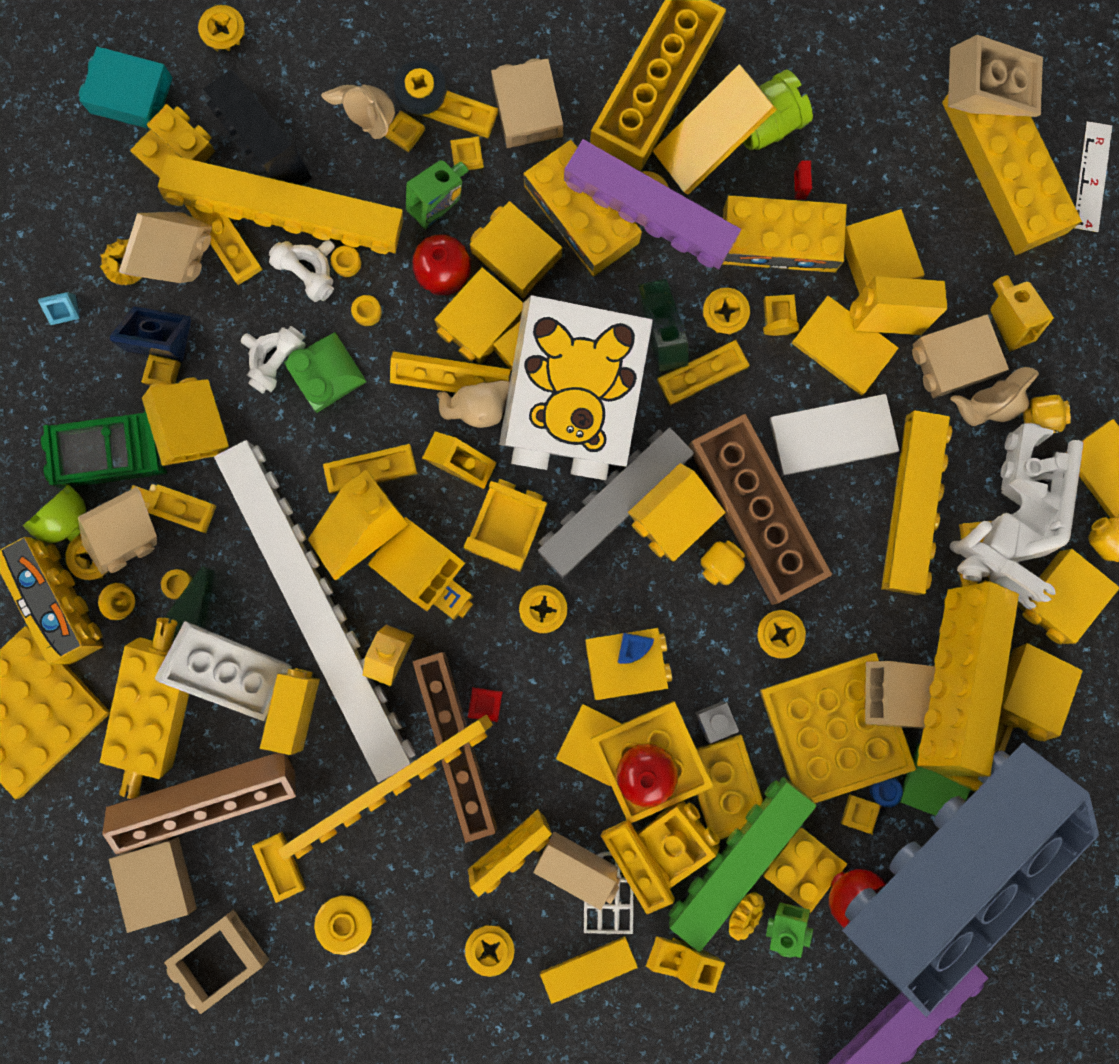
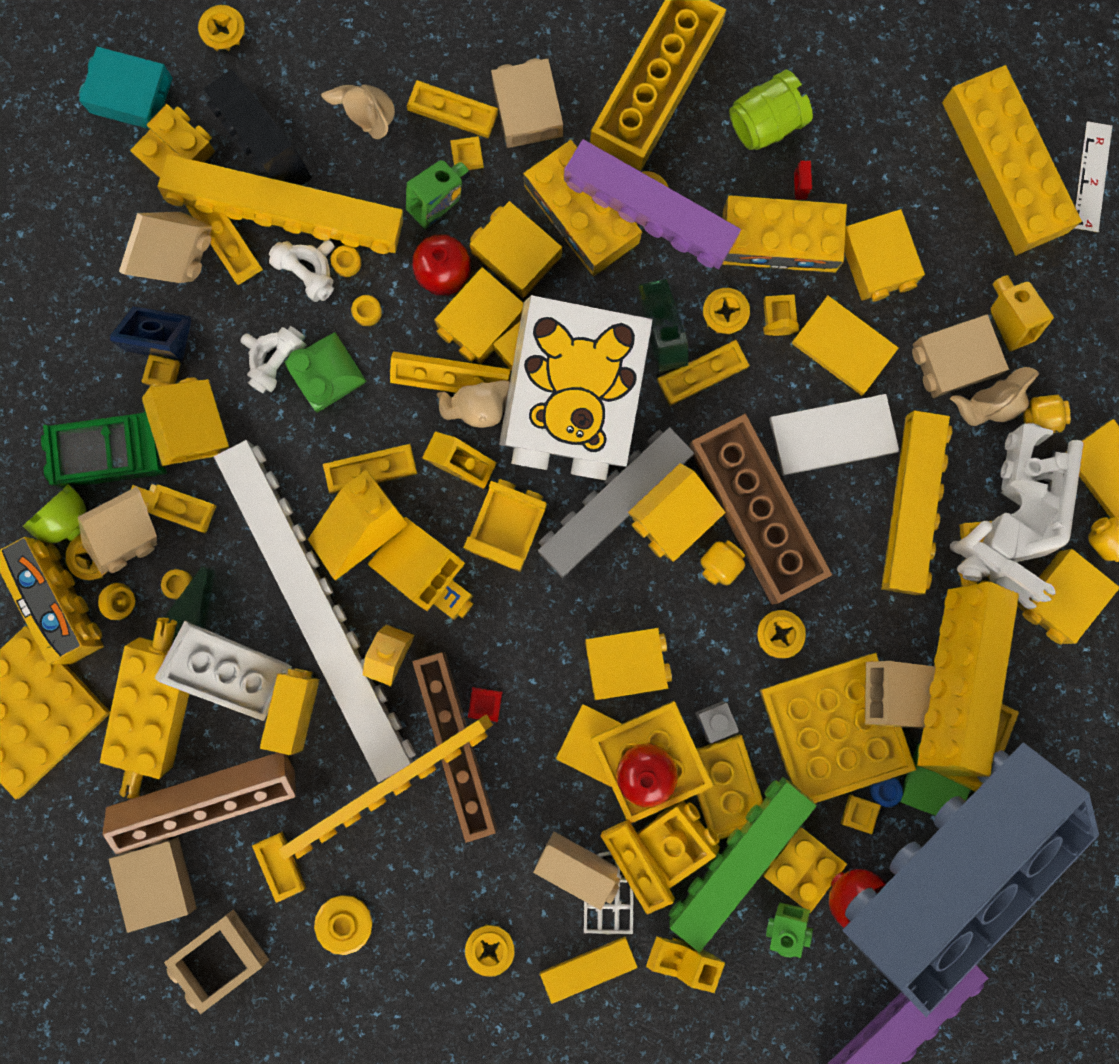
medium azure slope [38,292,80,325] -> none
yellow gear [100,238,142,285] -> none
yellow tile [385,110,425,152] -> none
black wheel [394,60,447,115] -> none
yellow plate [468,809,552,897] -> none
yellow gear [519,585,567,633] -> none
blue tile [617,633,654,664] -> none
yellow tile [652,64,777,194] -> none
yellow gear [729,892,765,941] -> none
yellow brick [850,276,947,335] -> none
tan slope [948,35,1043,117] -> none
yellow brick [999,643,1083,741] -> none

